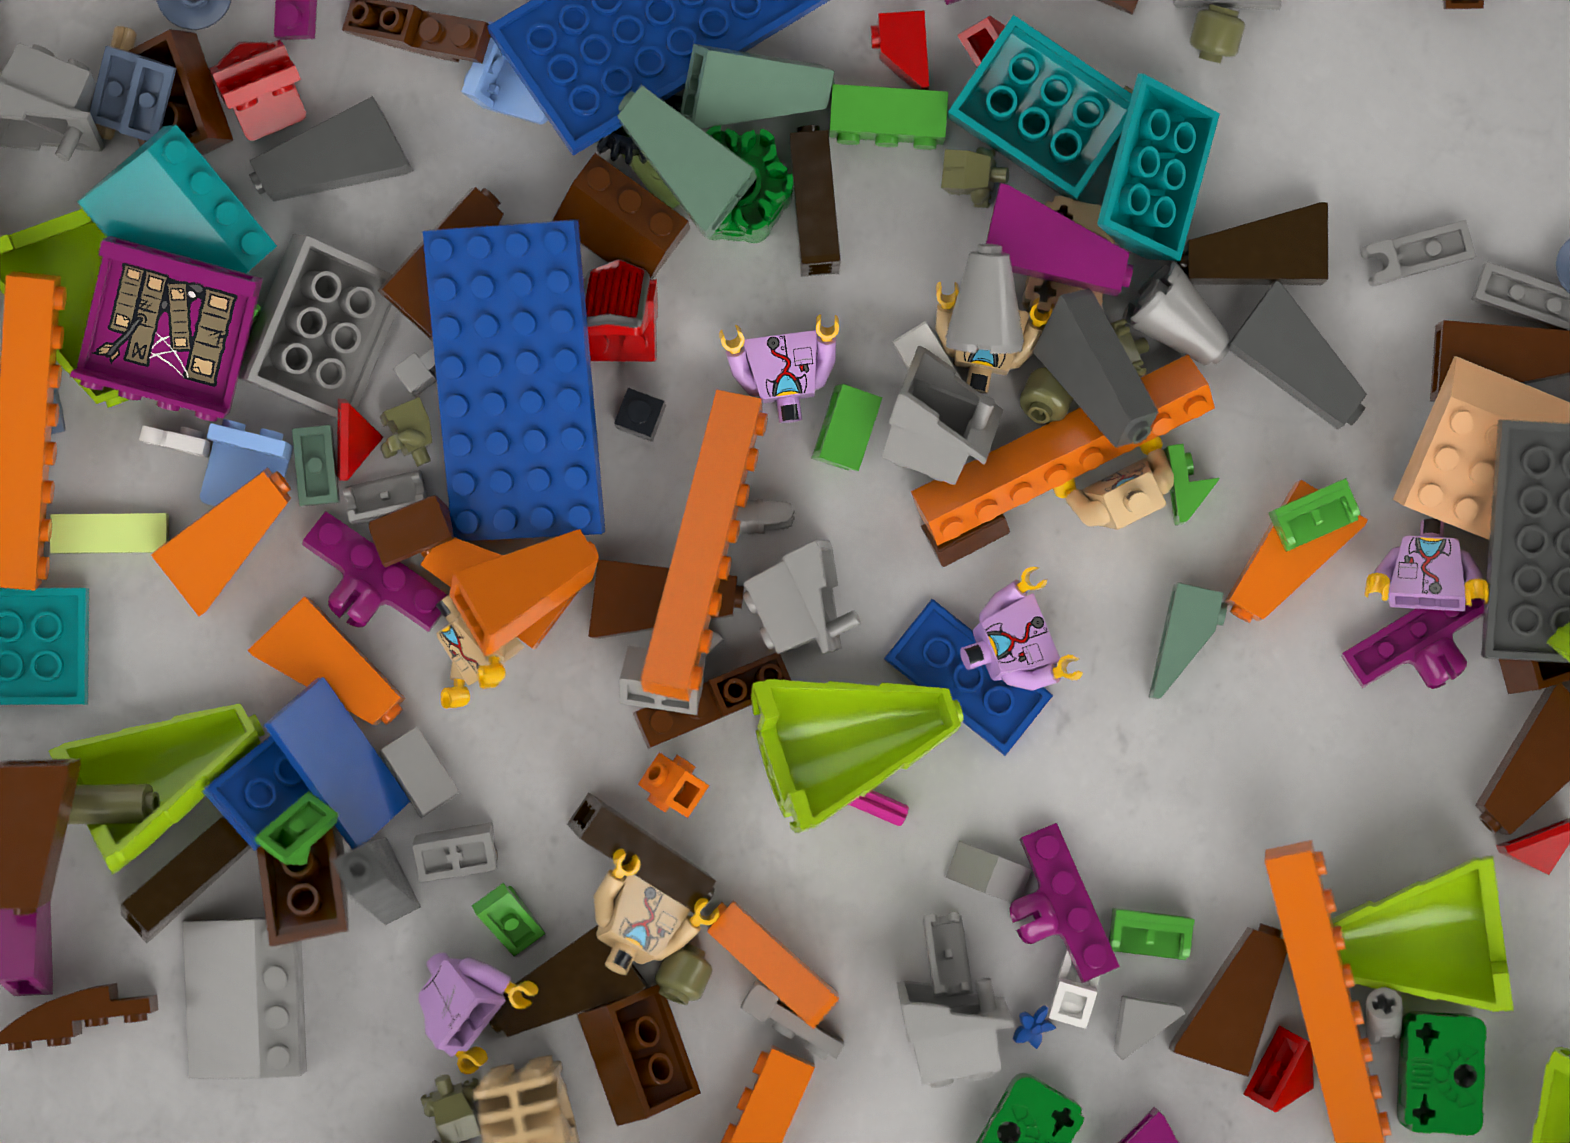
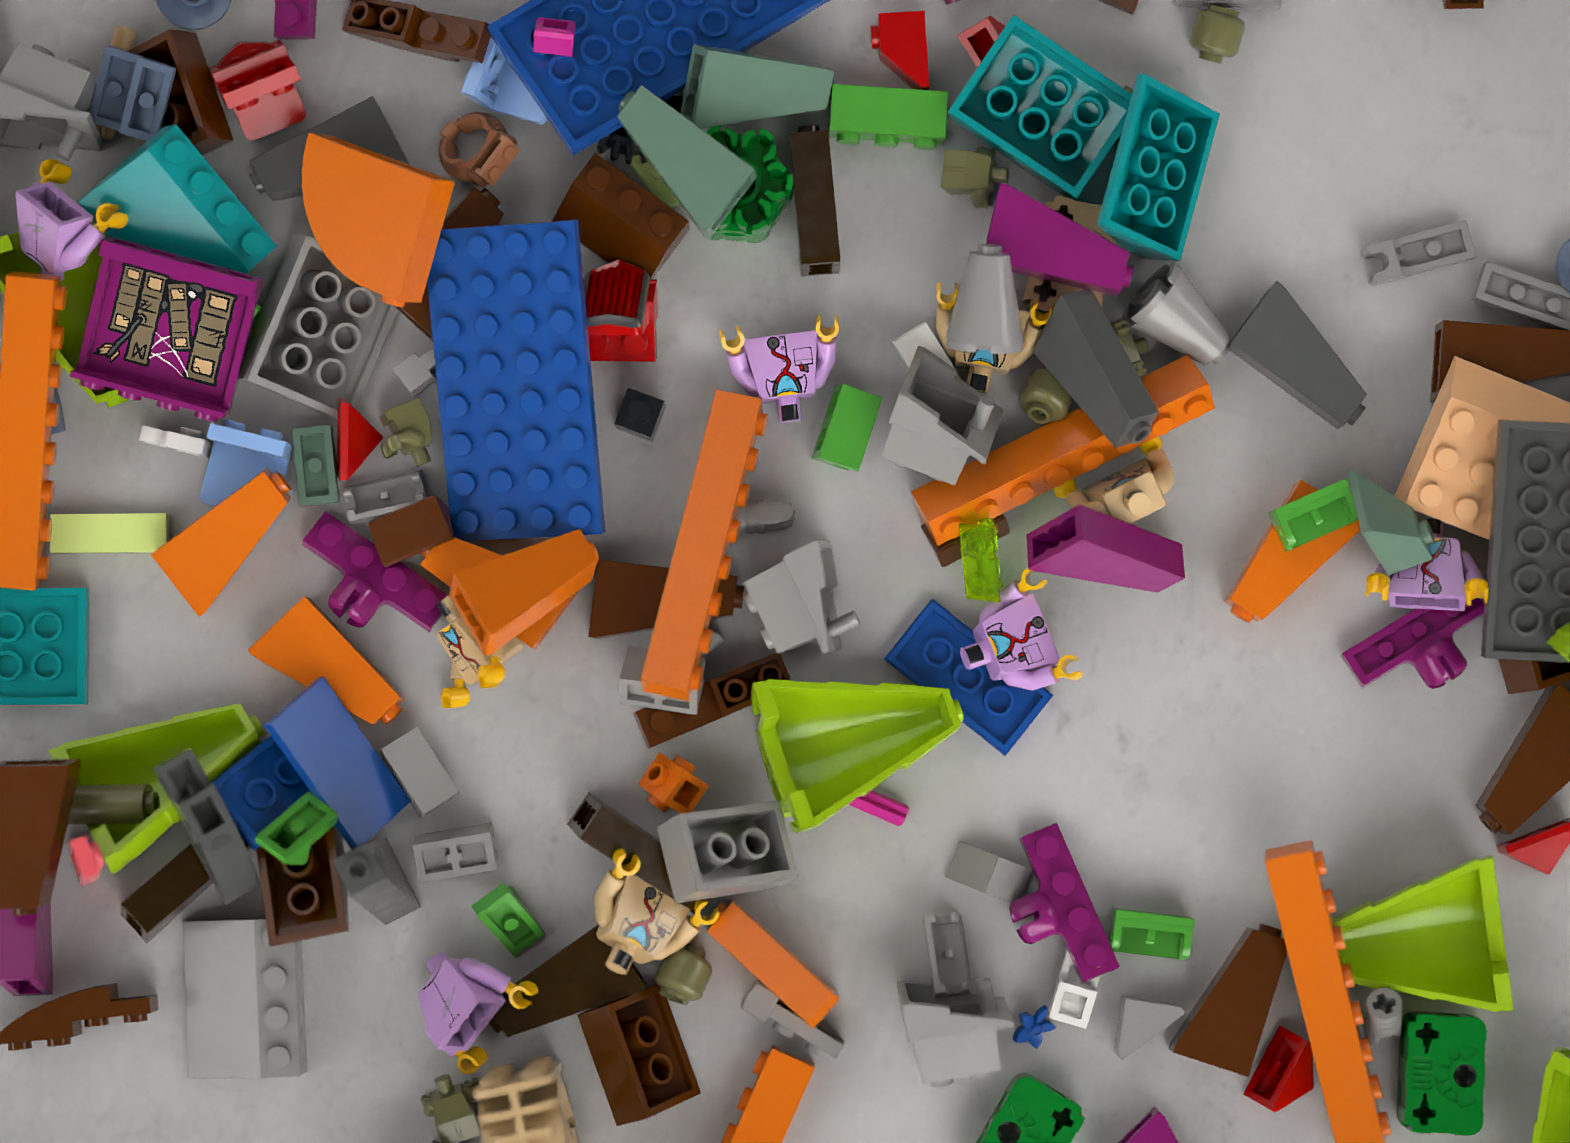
sand green slope [1148,583,1228,699] -> none
bright green slope [1163,444,1220,525] -> none
dark brown slope [1177,202,1328,285] -> none
none -> lavender torso [16,159,128,281]
none -> coral plate [68,835,104,886]
none -> dark grey slope [153,748,260,905]
none -> orange brick [302,133,455,307]
none -> nougat piece [439,112,521,187]
none -> dark pink slope [533,17,576,57]
none -> light grey brick [657,801,798,904]
none -> clear neon green hinge [959,518,1004,603]
none -> magenta slope [1026,504,1185,593]
none -> sand green slope [1347,470,1435,575]

